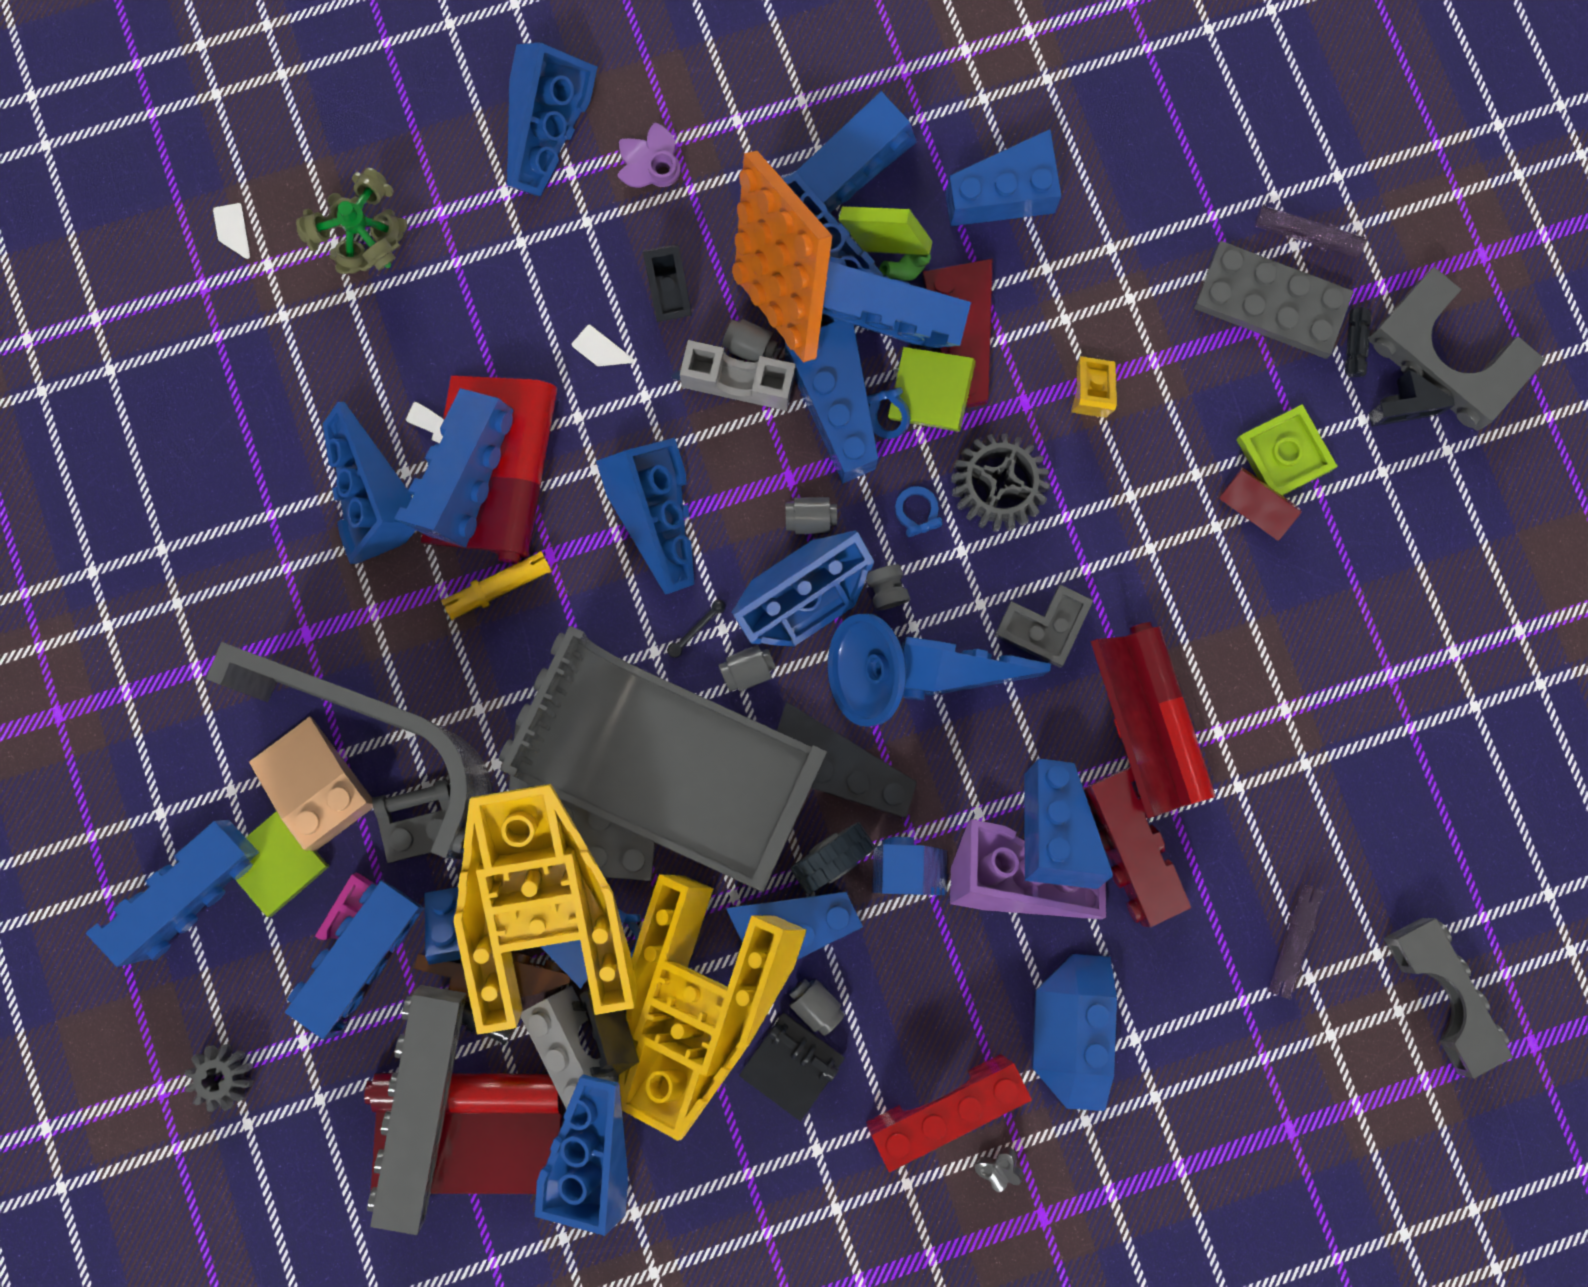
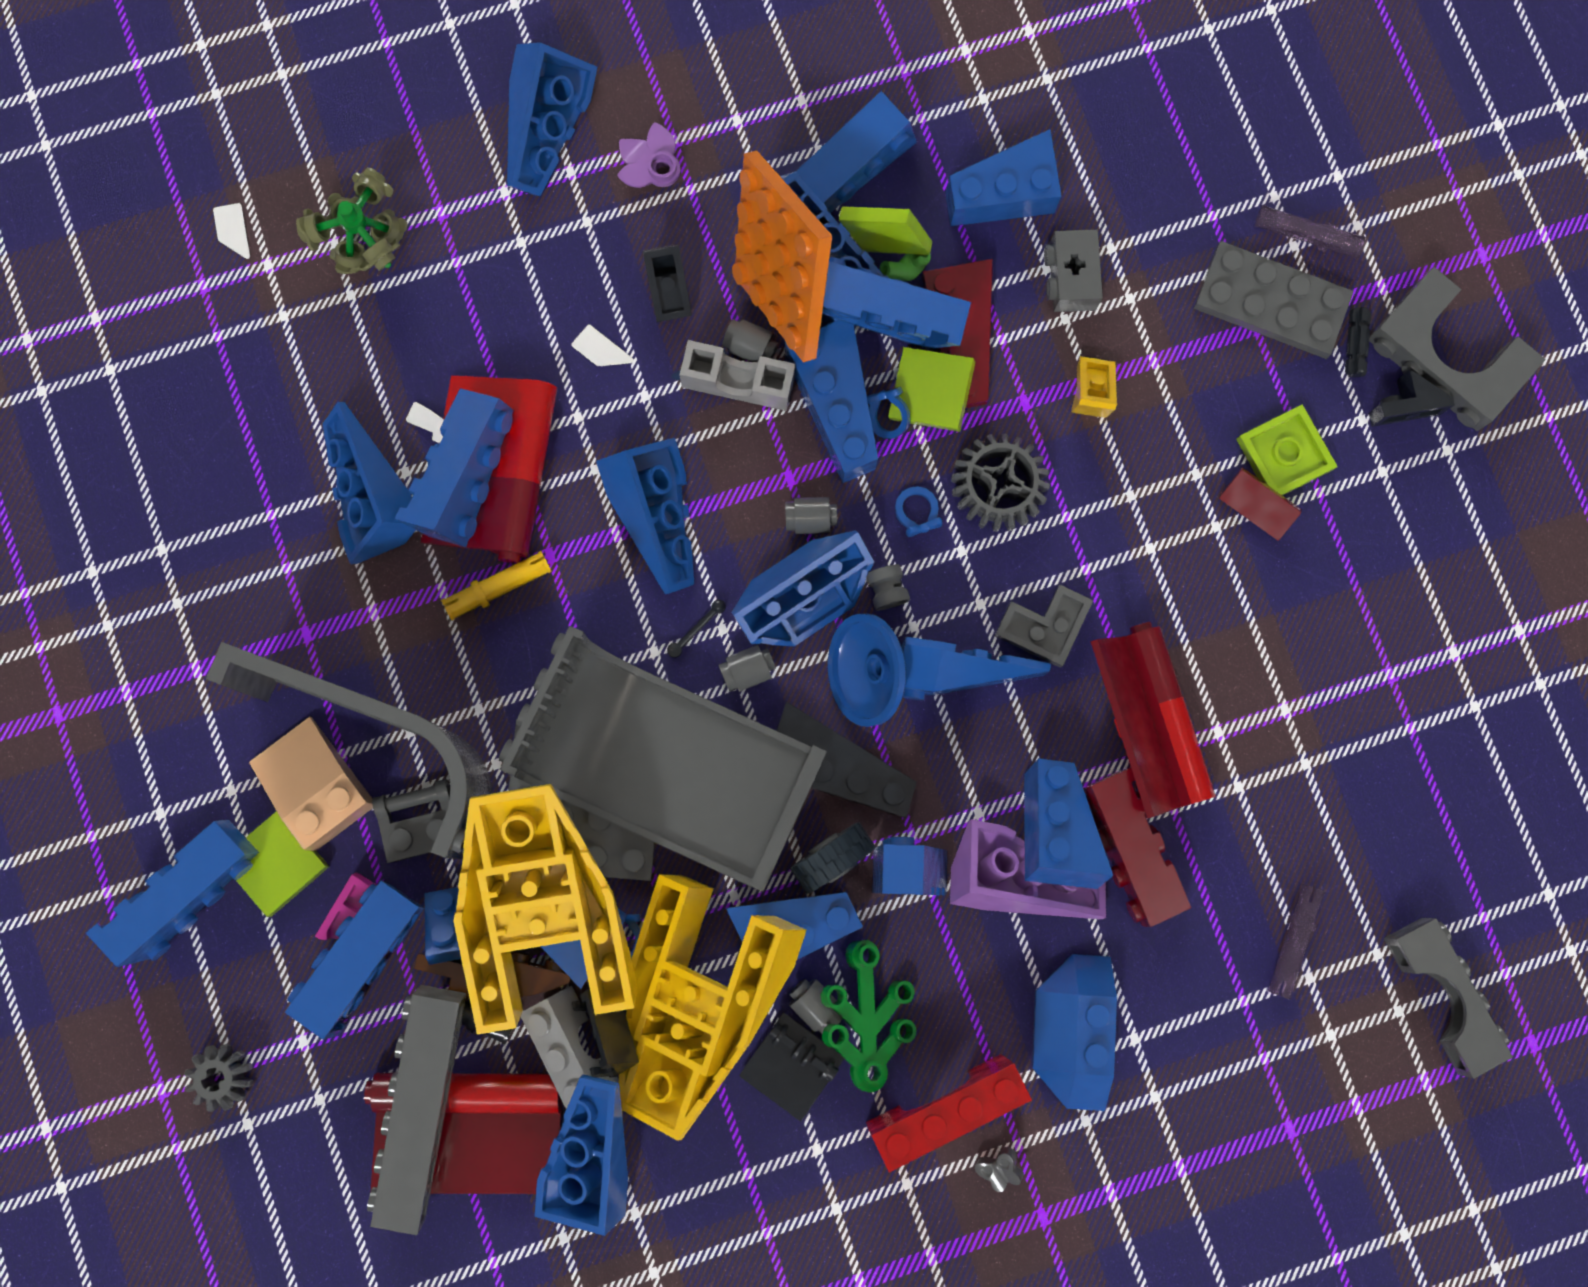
none -> green plant [821,940,916,1093]
none -> dark grey brick [1044,229,1103,312]

